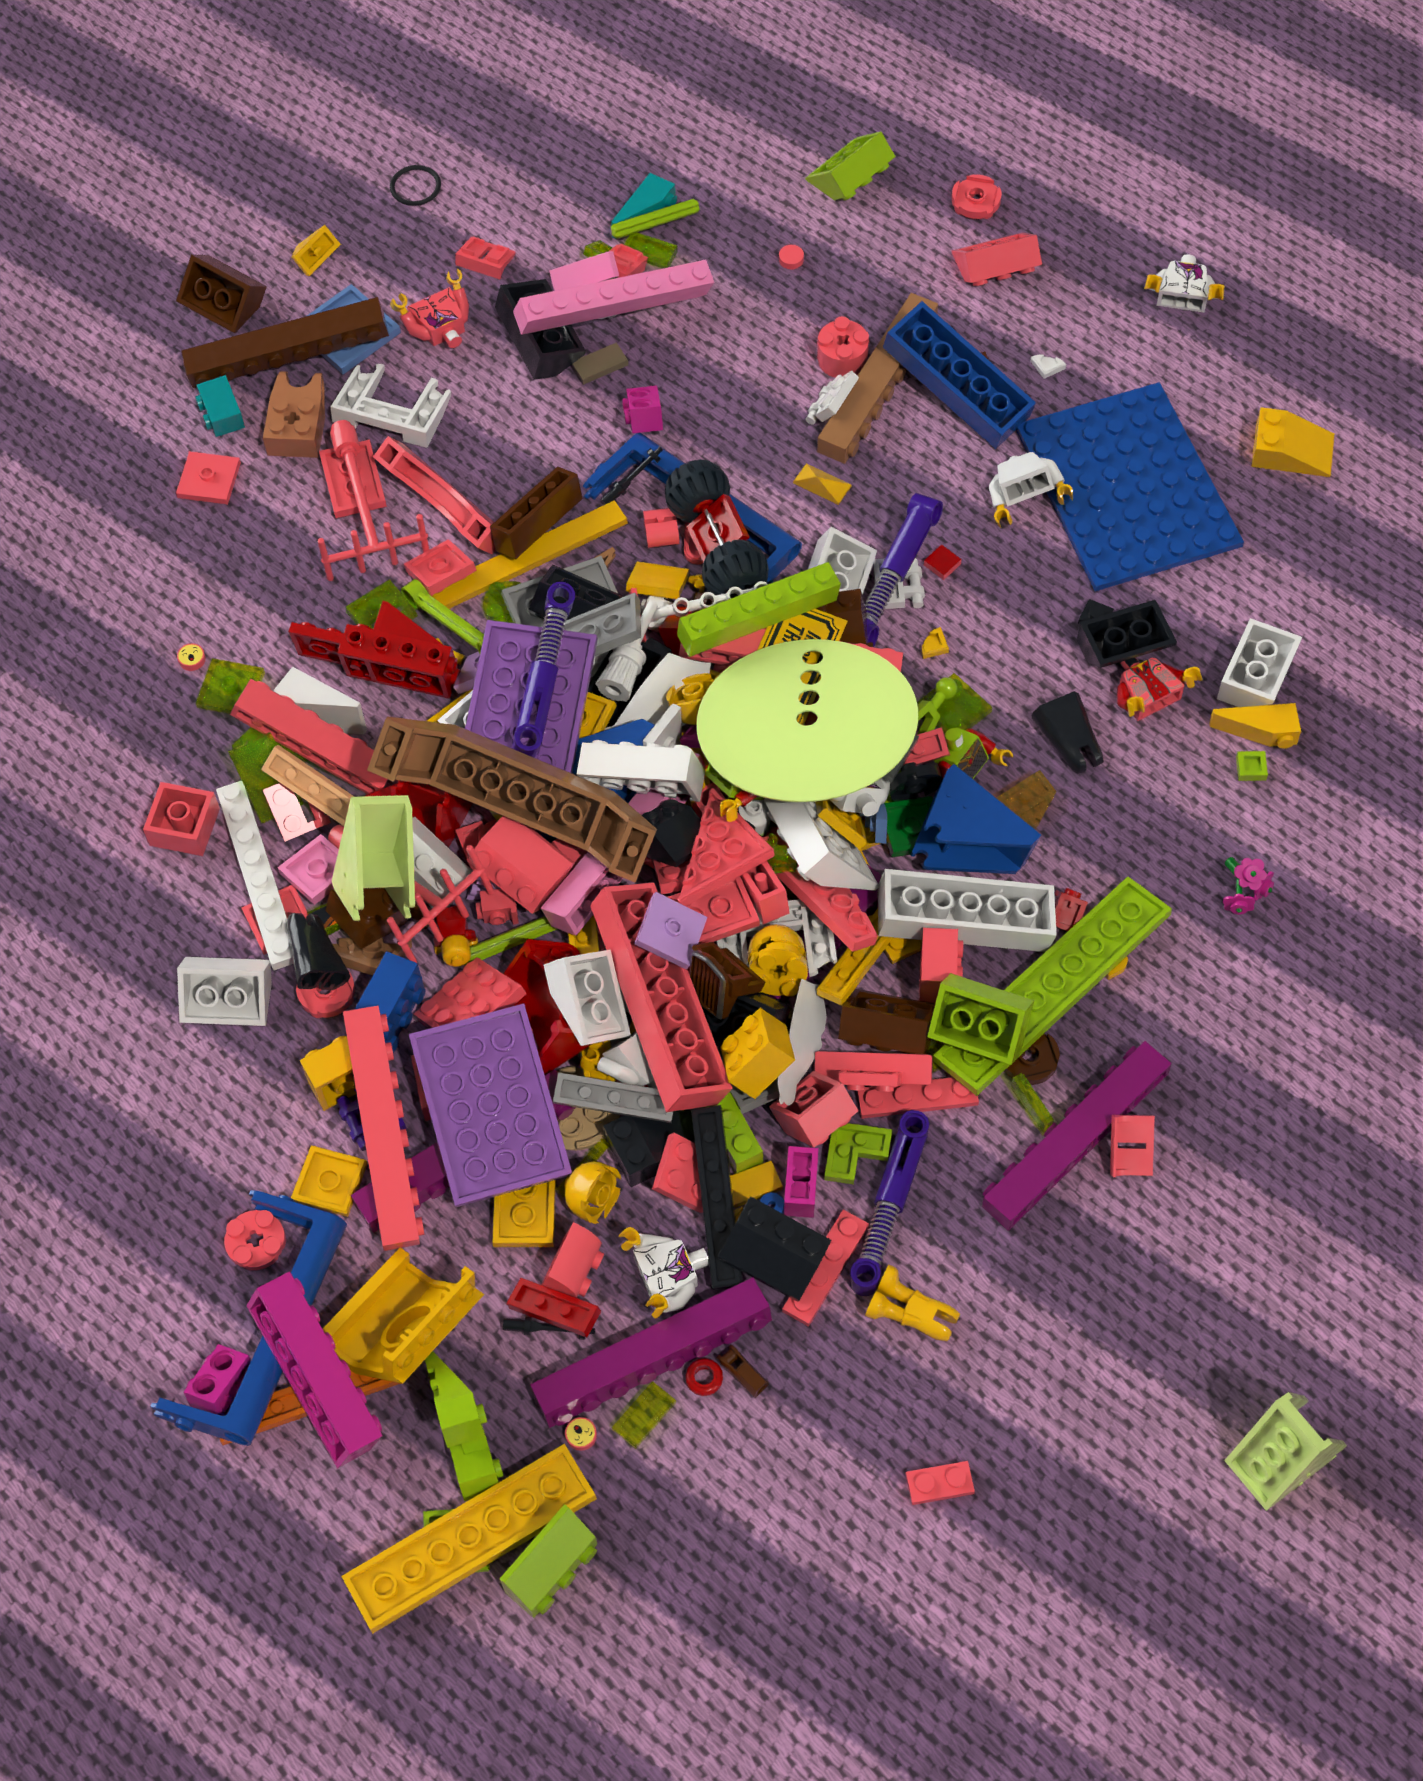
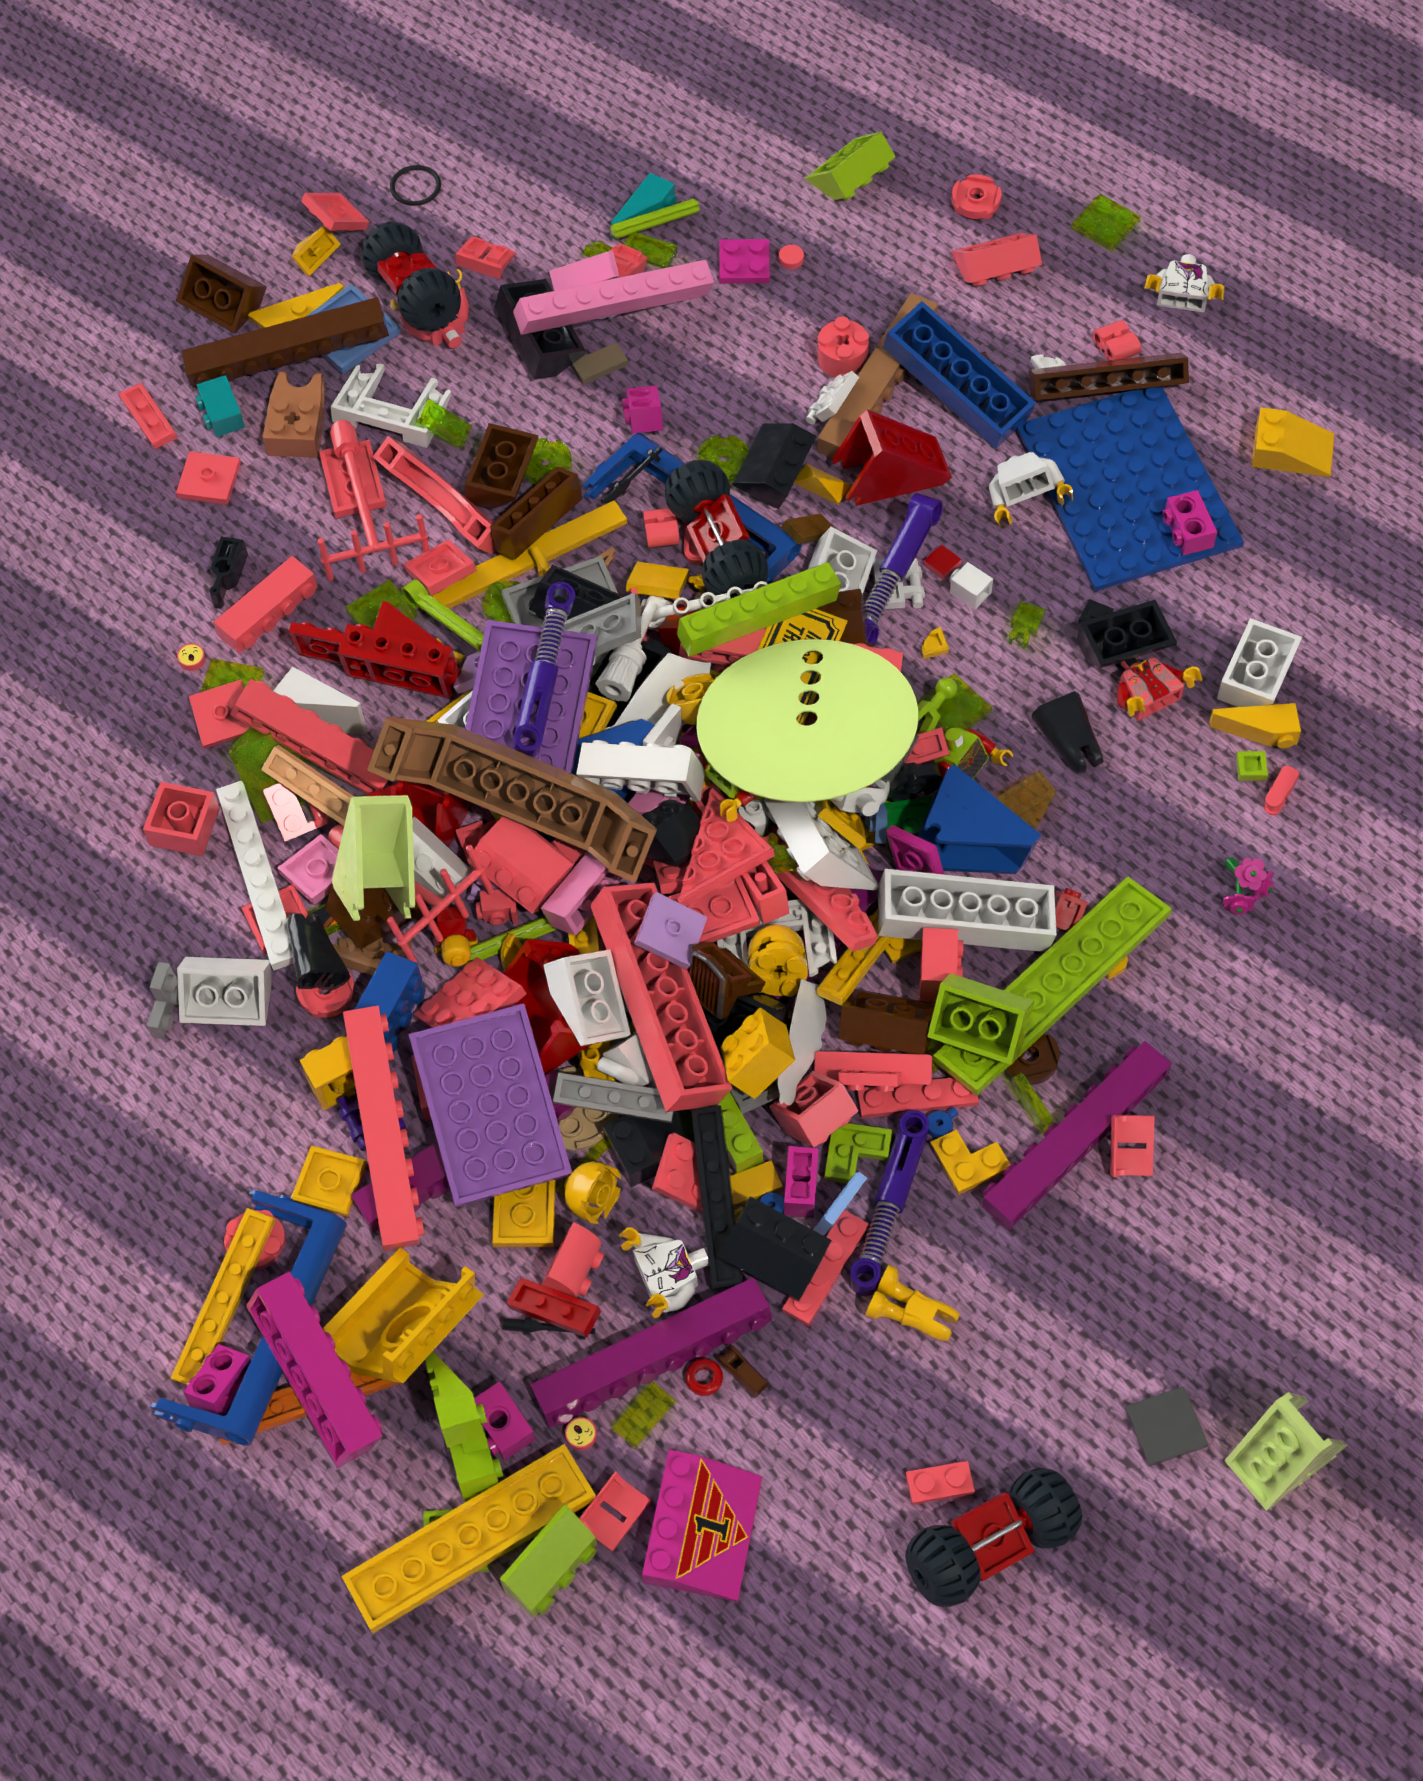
none -> coral tile [119,383,177,449]
none -> light grey plate [147,962,179,1039]
none -> yellow tile [171,1208,276,1385]
none -> coral plate [189,680,257,748]
none -> black piece [209,536,248,609]
none -> coral brick [213,556,318,654]
none -> yellow wing [248,283,344,329]
none -> coral plate [301,193,369,232]
none -> black plate [361,222,461,332]
none -> clear neon green plate [416,398,472,448]
none -> reddish brown slope [464,423,539,509]
none -> dark pink brick [474,1381,536,1460]
none -> yellow tile [501,933,523,971]
none -> clear neon green plate [524,438,572,485]
none -> yellow bar [530,546,551,577]
none -> coral piece [579,1471,651,1552]
none -> dark pink slope [642,1450,762,1602]
none -> clear neon green plate [698,435,749,483]
none -> dark pink plate [719,239,770,284]
none -> black slope [732,423,816,509]
none -> pearl gold tile [782,513,834,544]
none -> light blue tile [813,1172,867,1236]
none -> red ladder [832,409,952,506]
none -> dark pink tile [886,825,944,875]
none -> black plate [905,1468,1082,1607]
none -> blue piece [927,1107,958,1138]
none -> yellow plate [930,1129,1011,1195]
none -> white brick [949,562,993,610]
none -> clear neon green plate [1008,601,1046,649]
none -> reddish brown brick [1029,353,1189,400]
none -> clear neon green plate [1071,193,1141,252]
none -> coral piece [1093,320,1141,361]
none -> dark grey tile [1125,1386,1208,1467]
none -> dark pink brick [1163,490,1217,555]
none -> coral bar [1264,766,1300,815]

